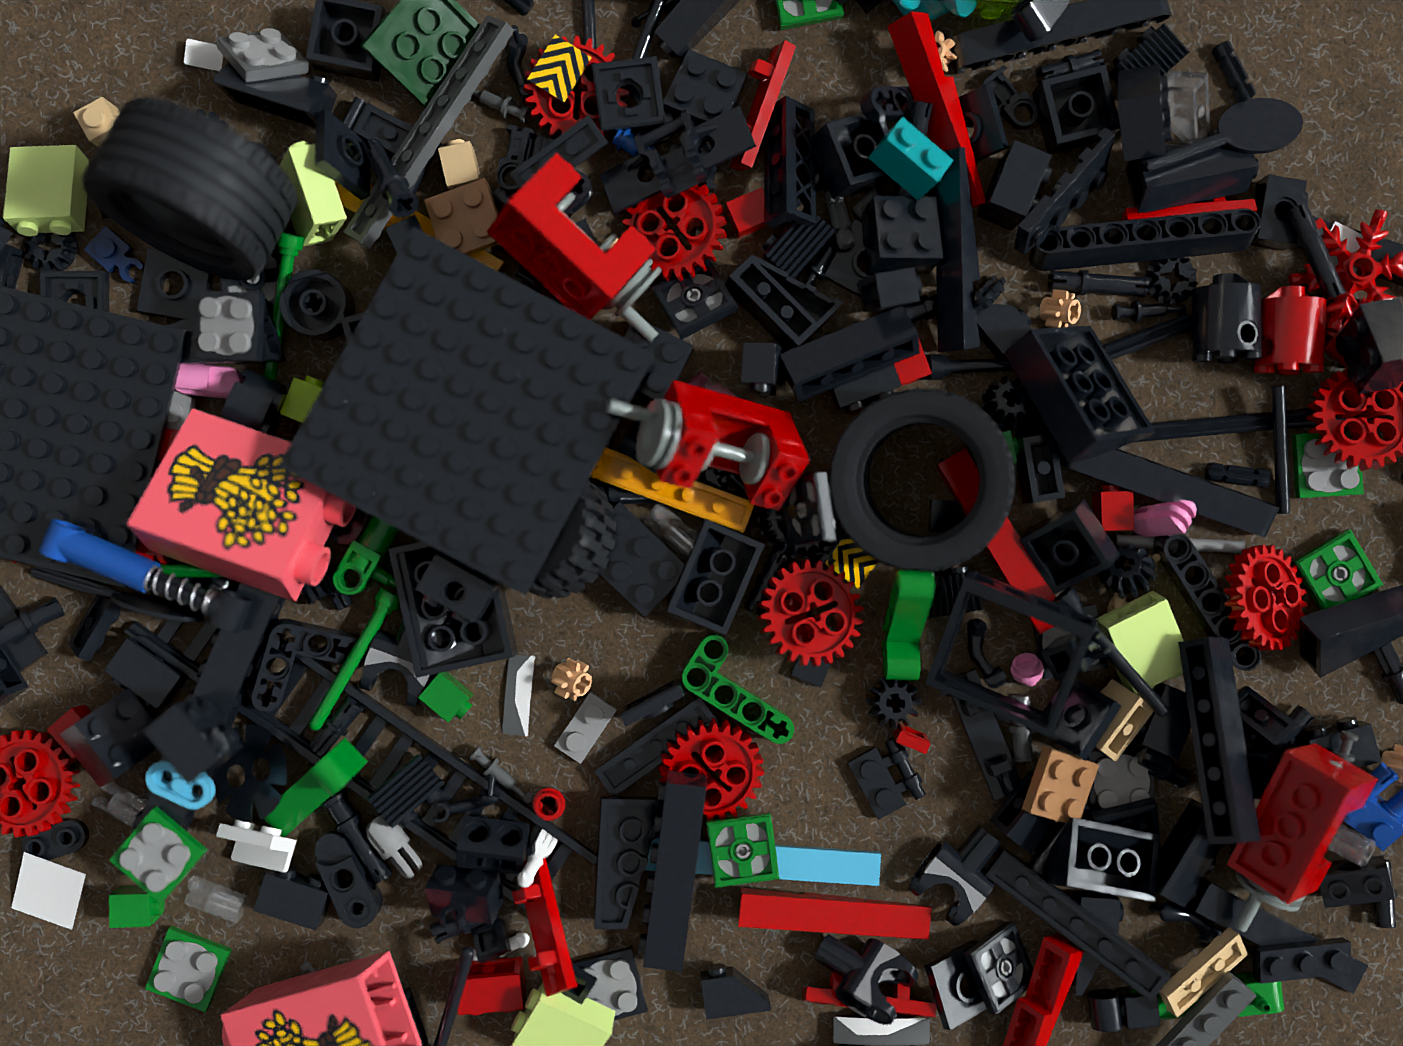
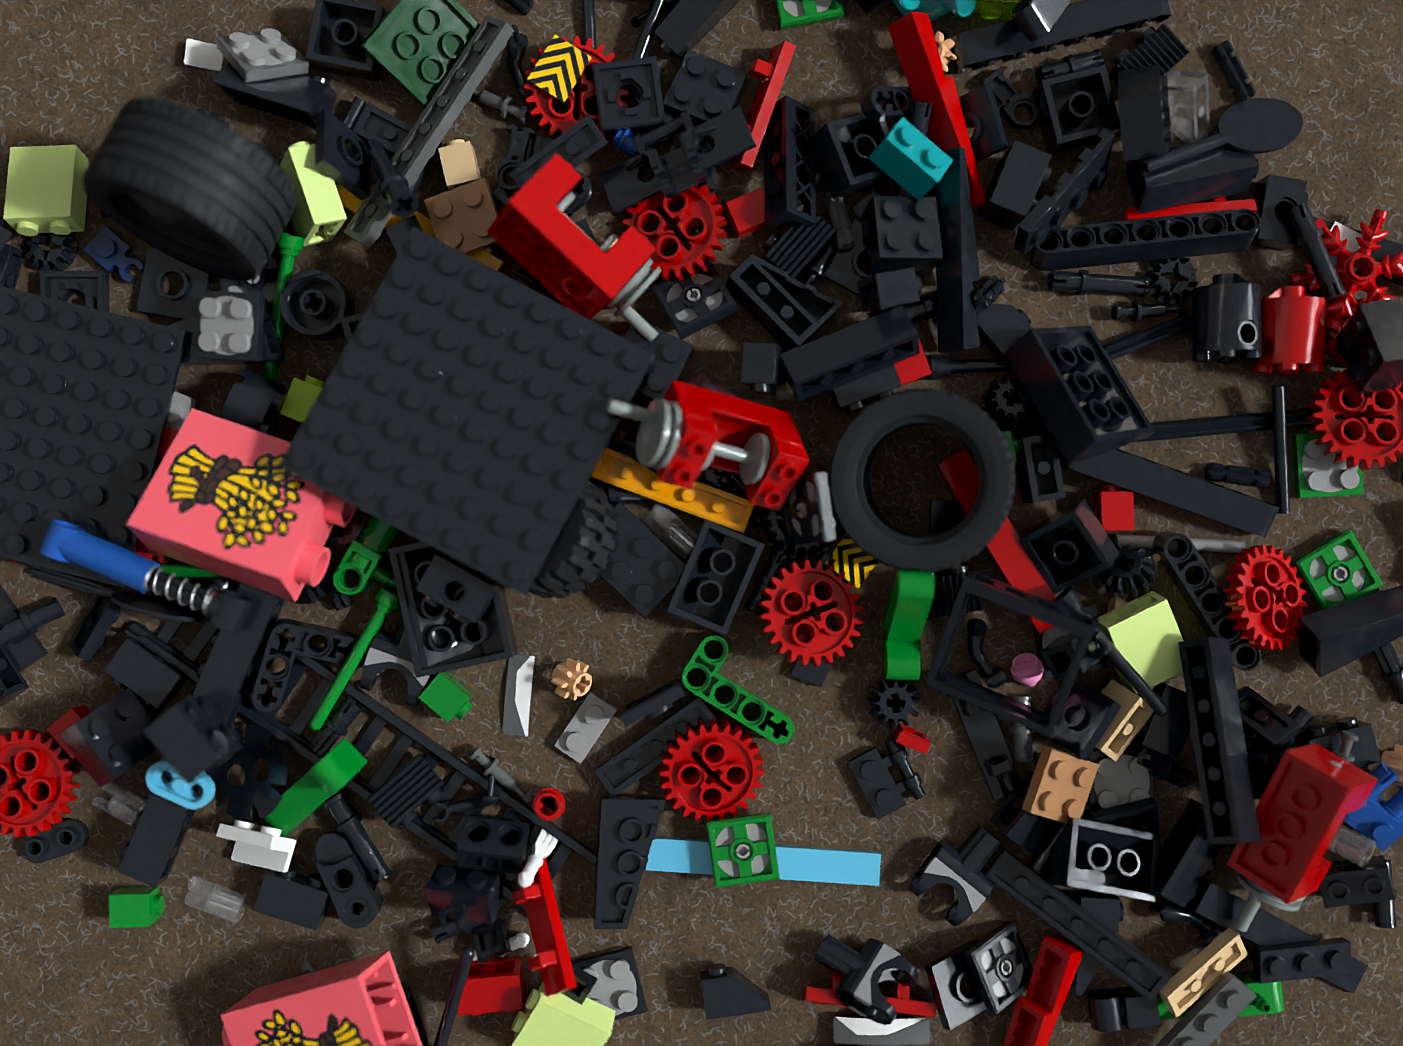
white sticker [11,852,86,930] -> none
tan brick [73,97,119,147] -> none
light grey piece [109,807,208,904] -> none
light grey piece [145,926,232,1012] -> none
bright pink arm [175,364,244,399] -> none
light grey arm [365,815,423,879] -> none
black brick [638,770,707,972] -> none
red slope [737,887,932,940] -> none
light nougat gear [1039,289,1081,328] -> none
bright pink arm [1133,500,1197,537] -> none

